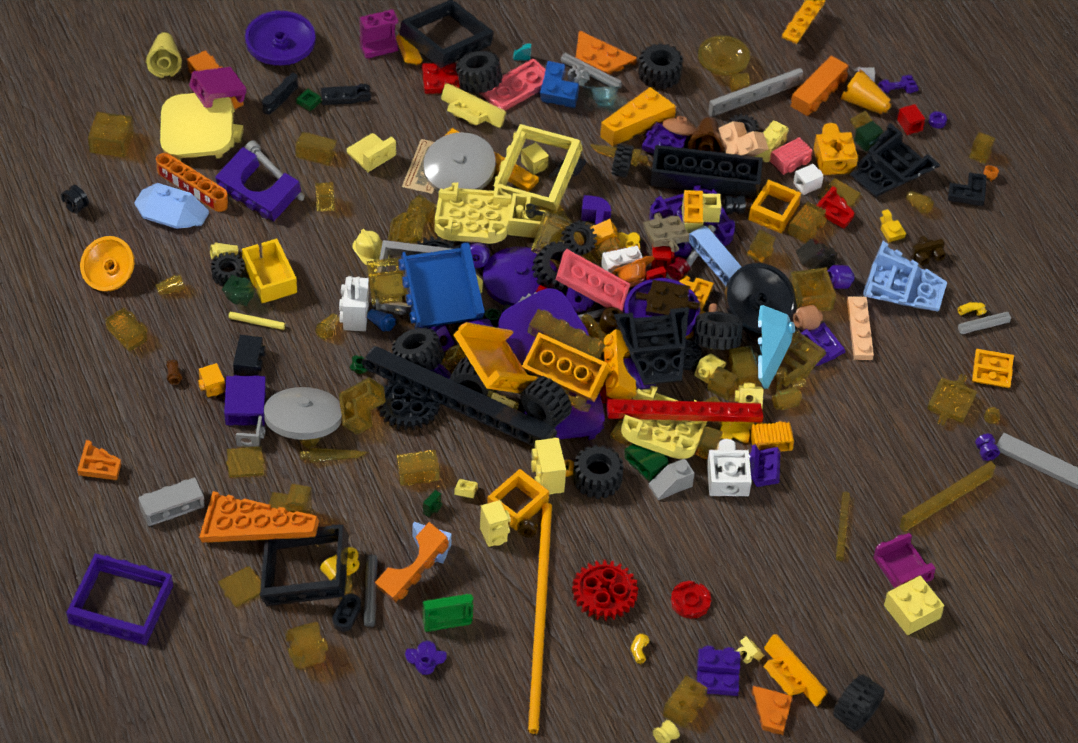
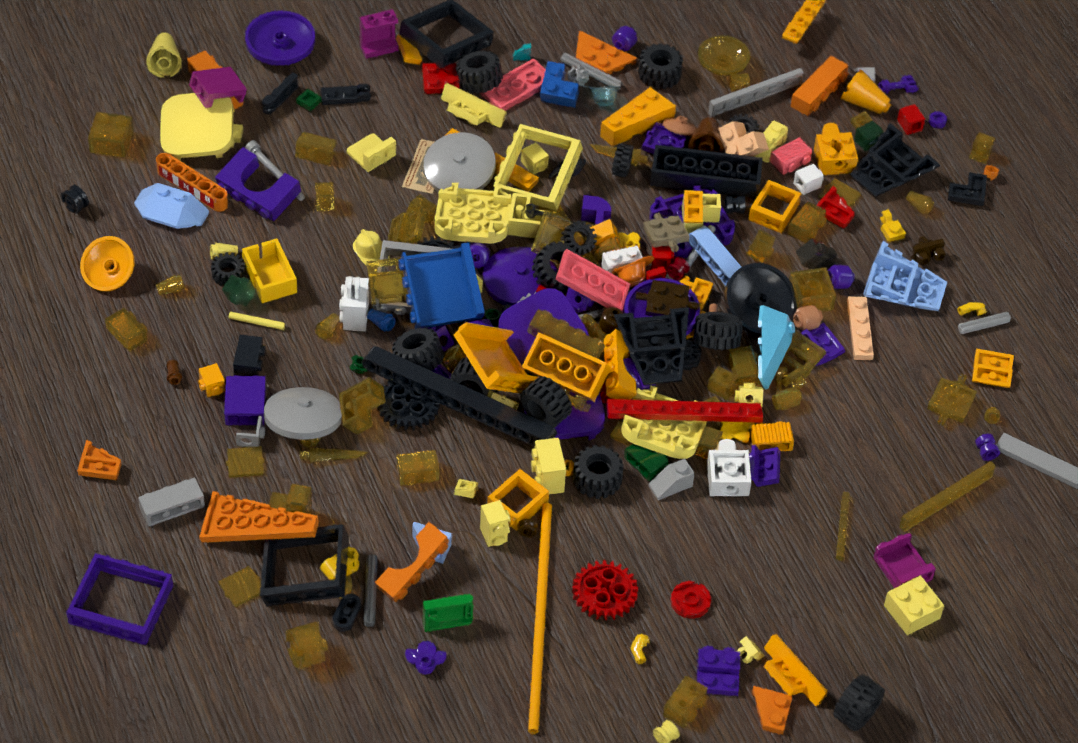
dark green plate [423,490,442,518] -> none
light yellow bracket [694,353,726,384] -> none
none -> dark purple head [612,26,638,52]

